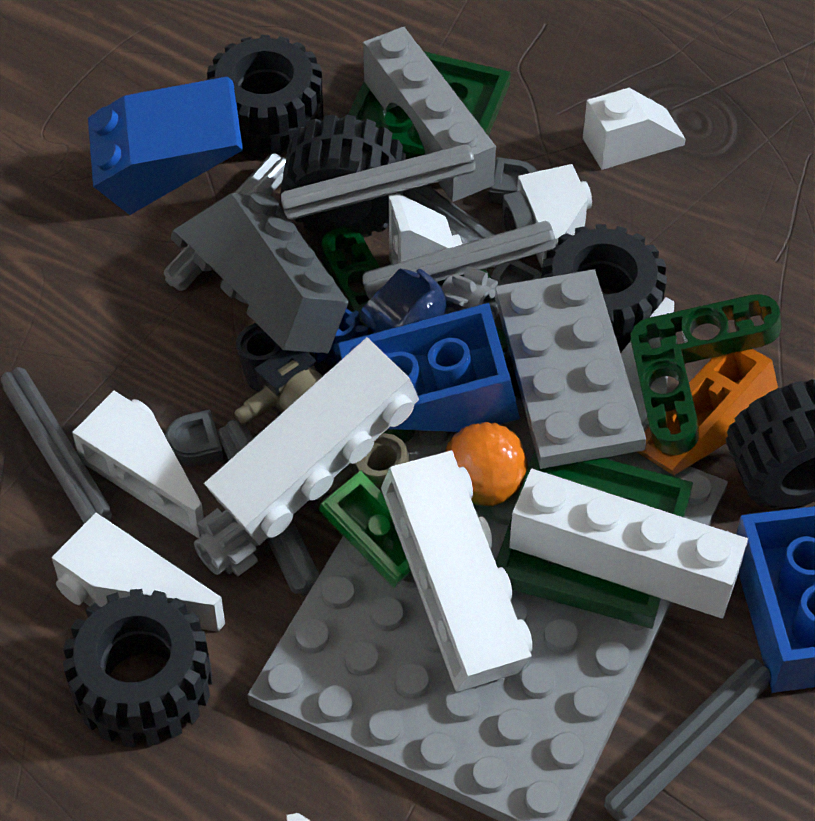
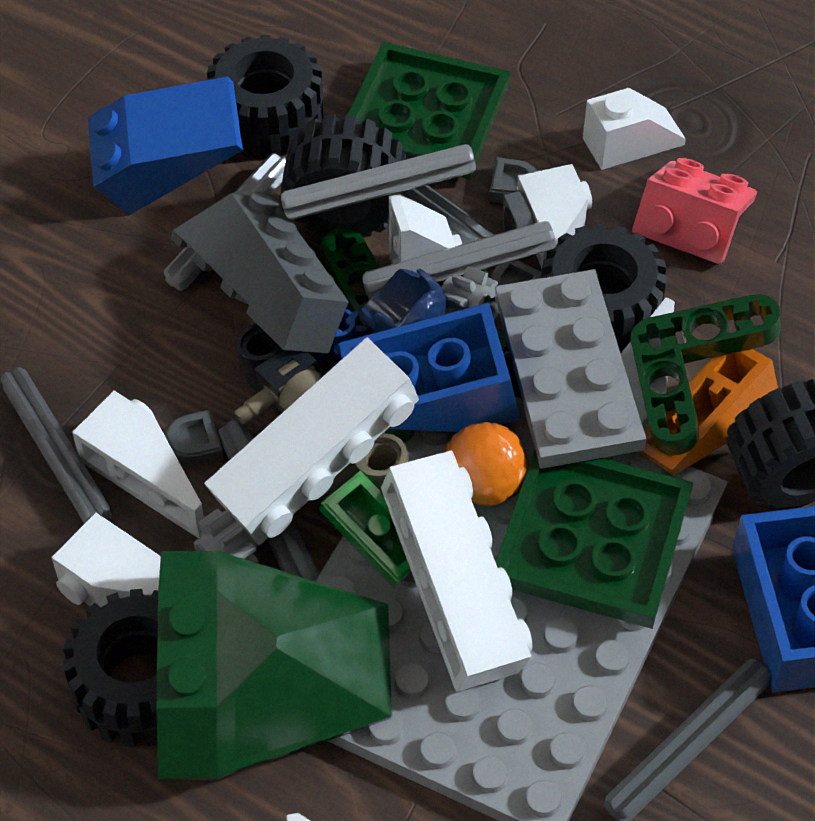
light grey arch [363,26,496,202] -> none
white brick [509,468,748,619] -> none
none -> dark green wedge [157,551,392,781]
none -> coral bracket [631,158,757,265]

